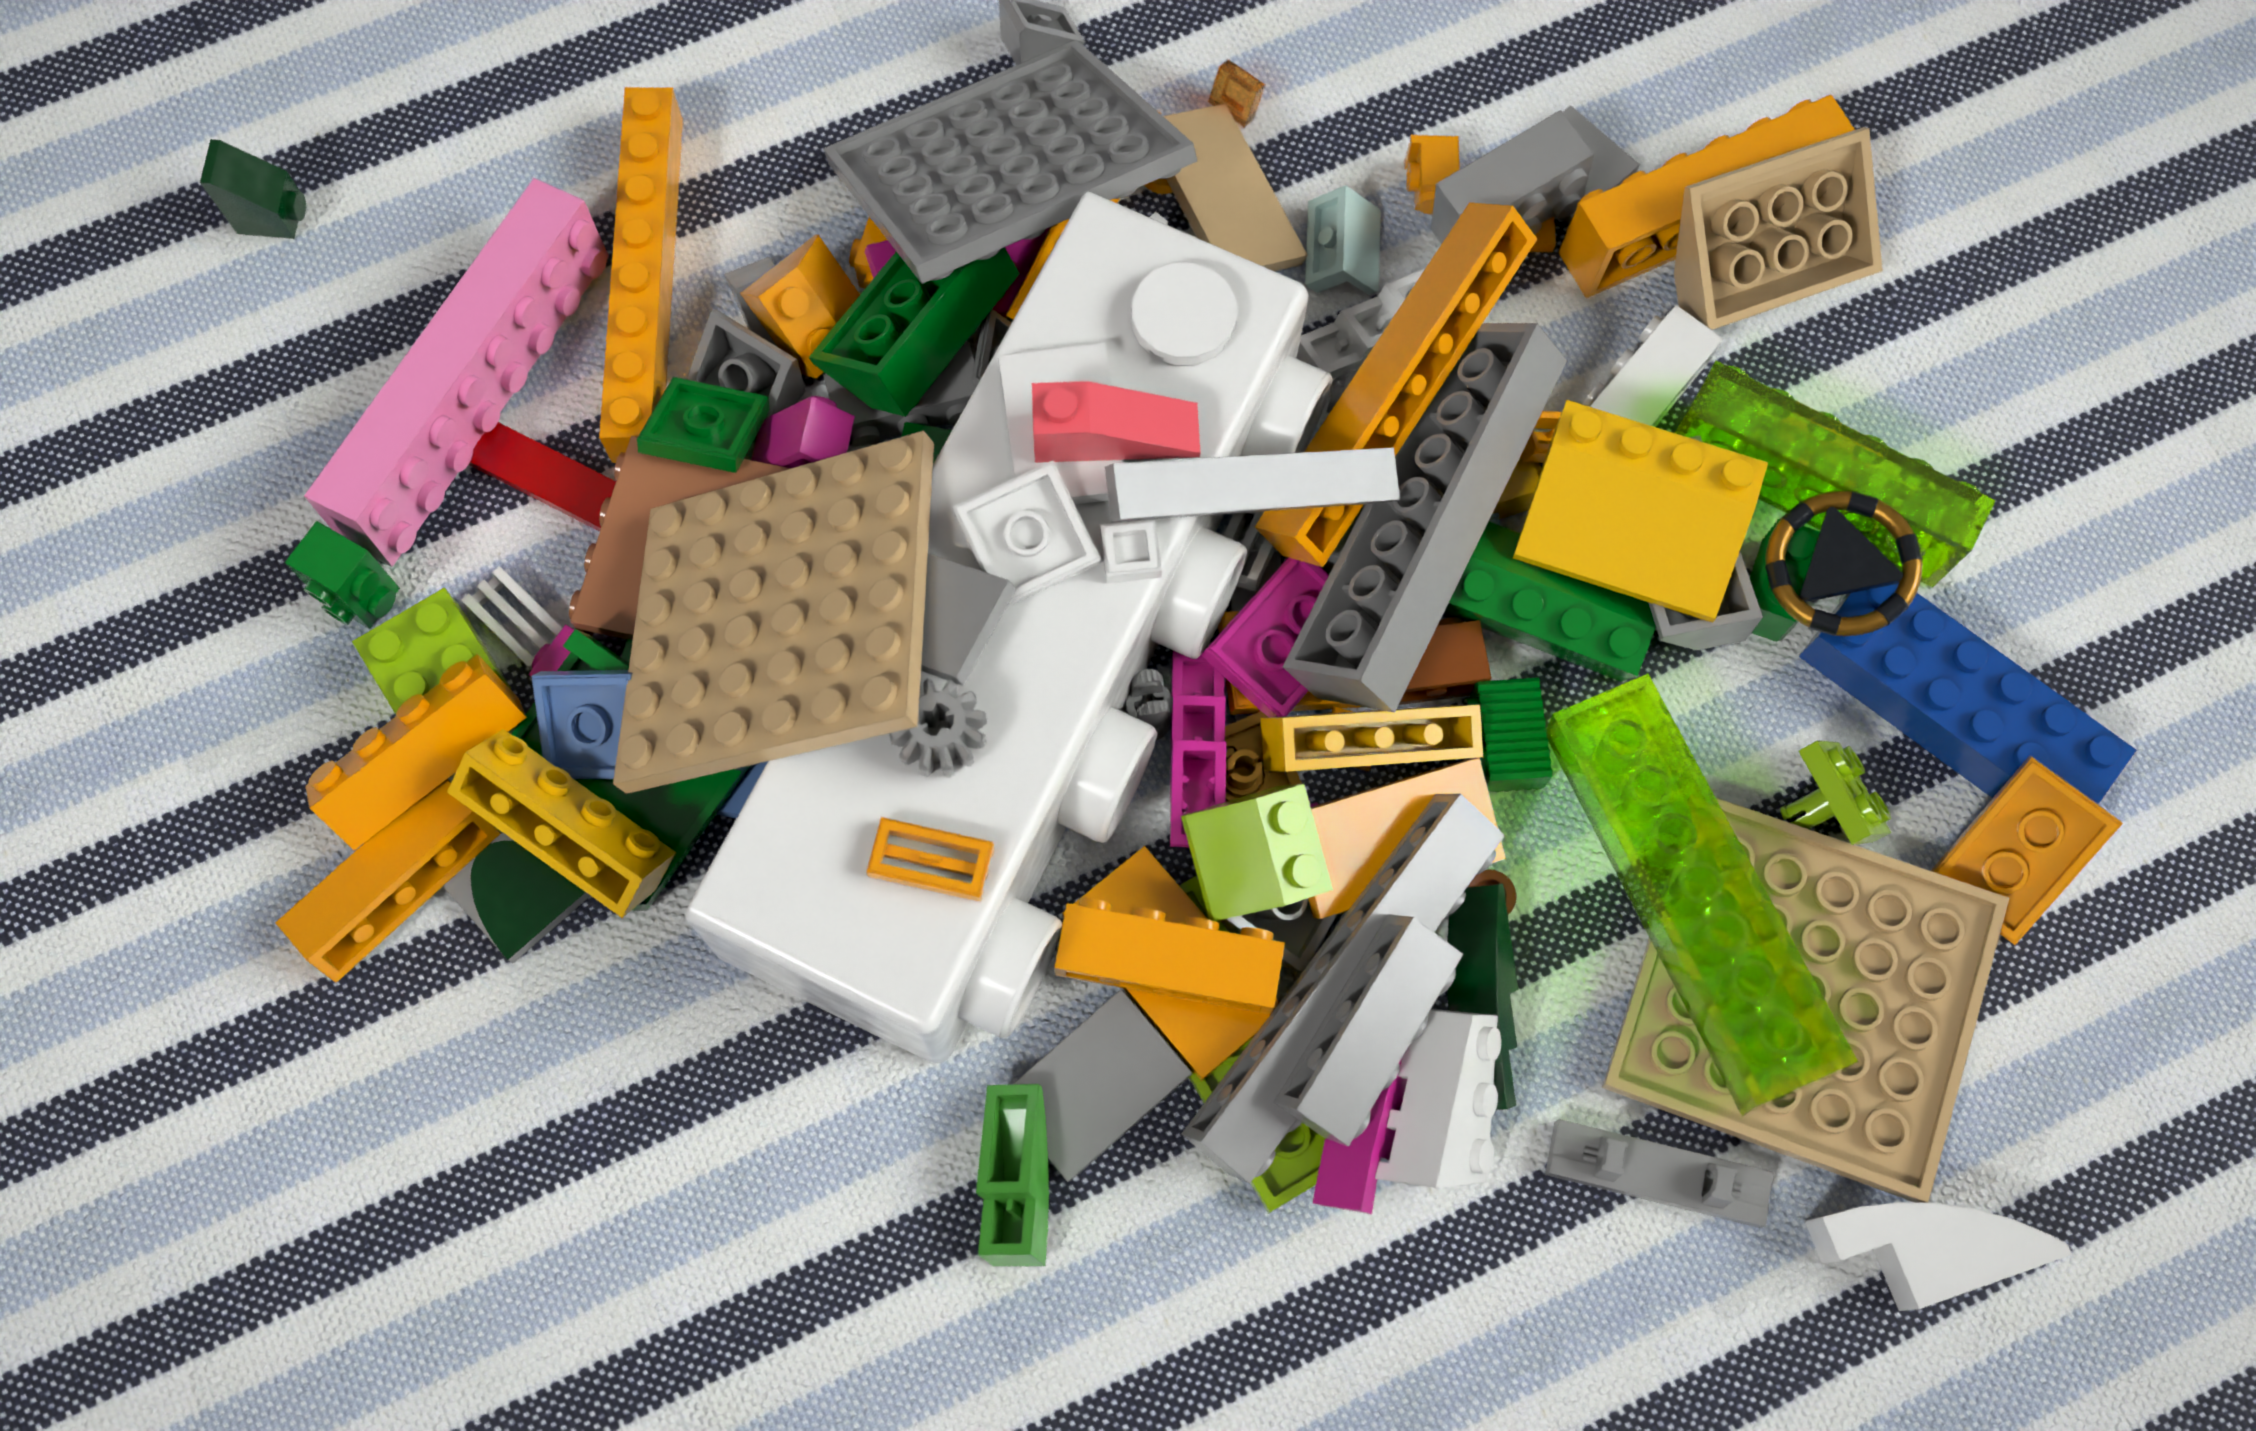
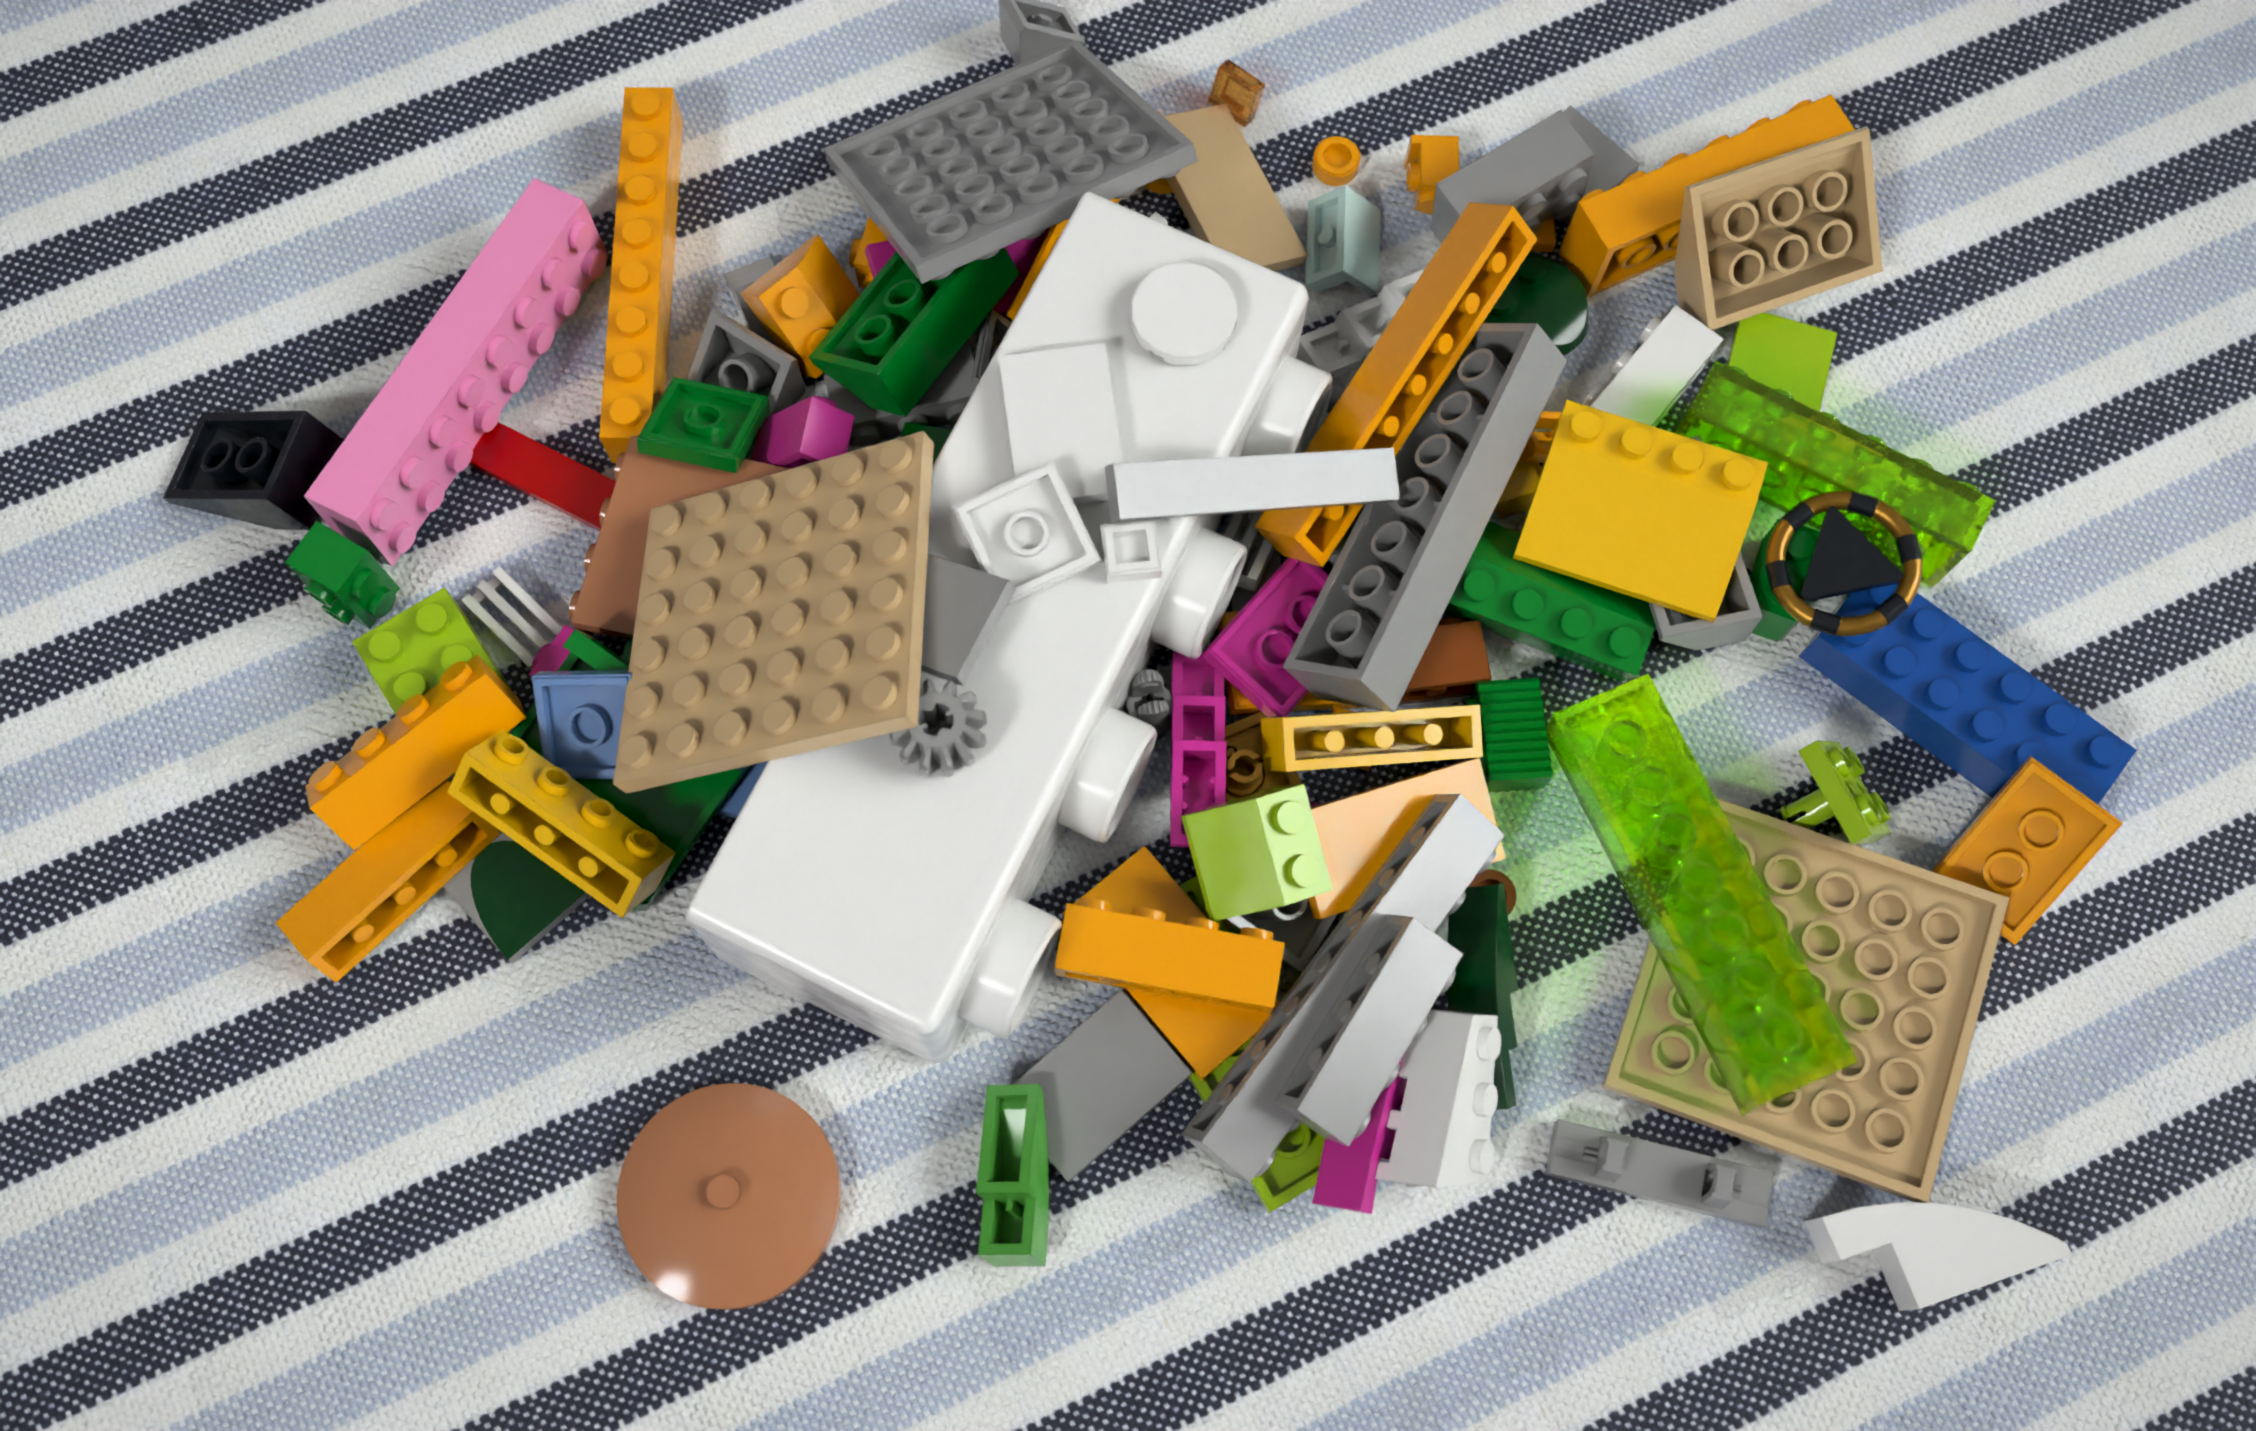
dark green slope [200,139,306,239] -> none
light orange tile [866,817,995,902] -> none
coral slope [1032,381,1200,463] -> none
none -> black slope [163,411,344,530]
none -> nougat dish [617,1083,842,1310]
none -> light orange tile [1312,136,1361,186]
none -> dark green slope [1483,250,1588,356]
none -> lime tile [1718,312,1837,423]

